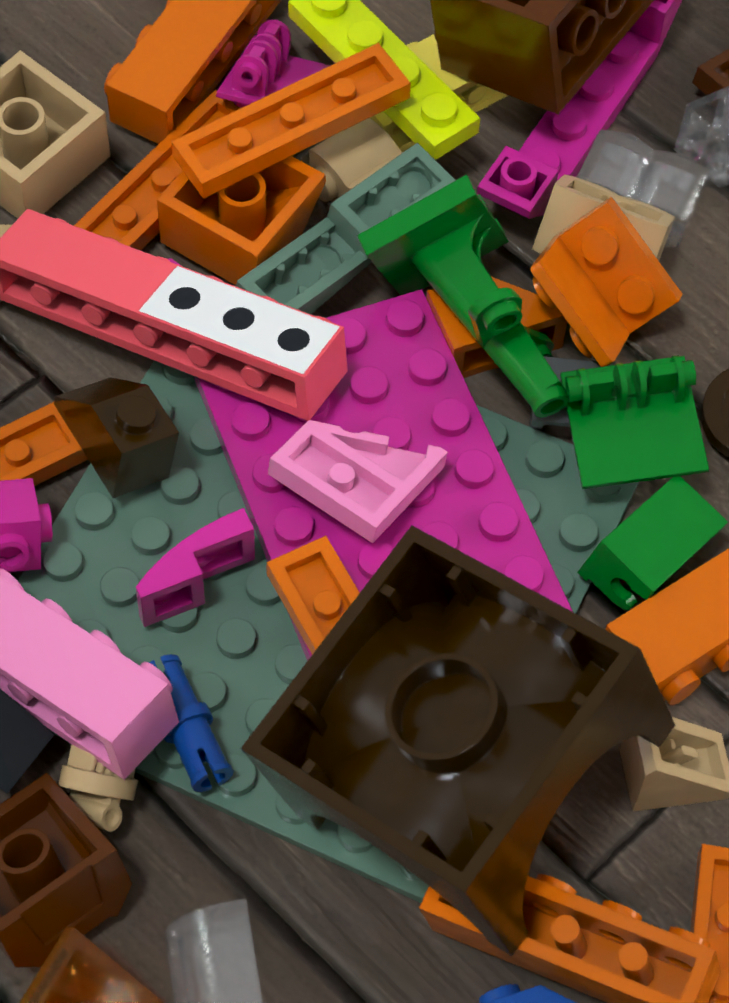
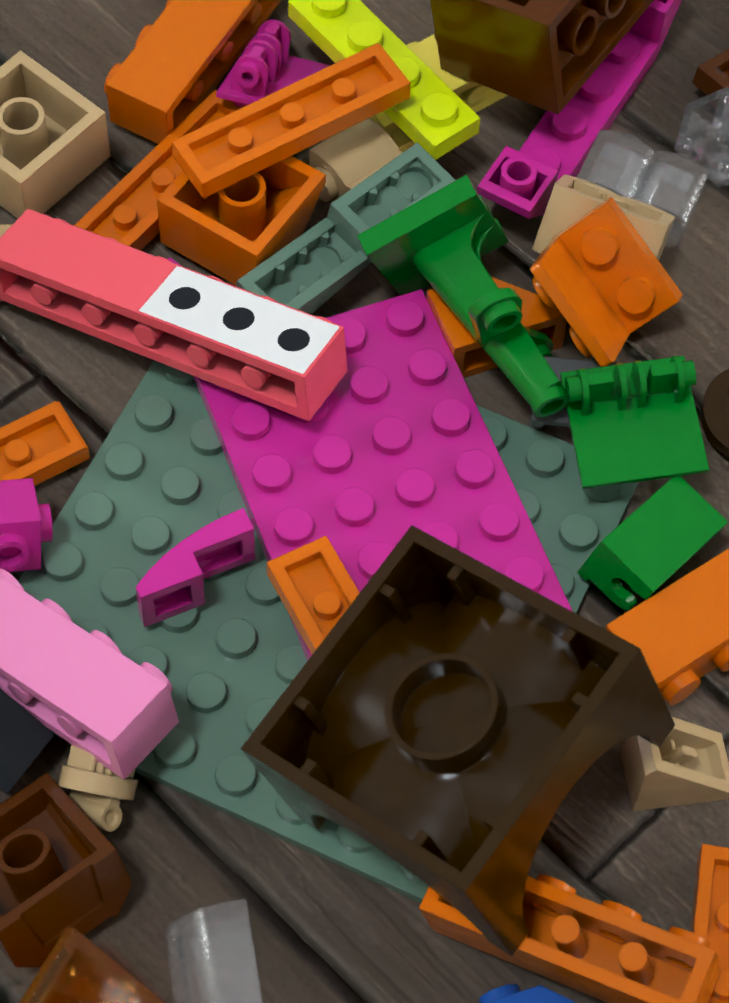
dark brown slope [54,377,179,498] -> none
blue pin [149,654,234,792] -> none
bright pink wing [268,420,448,543] -> none

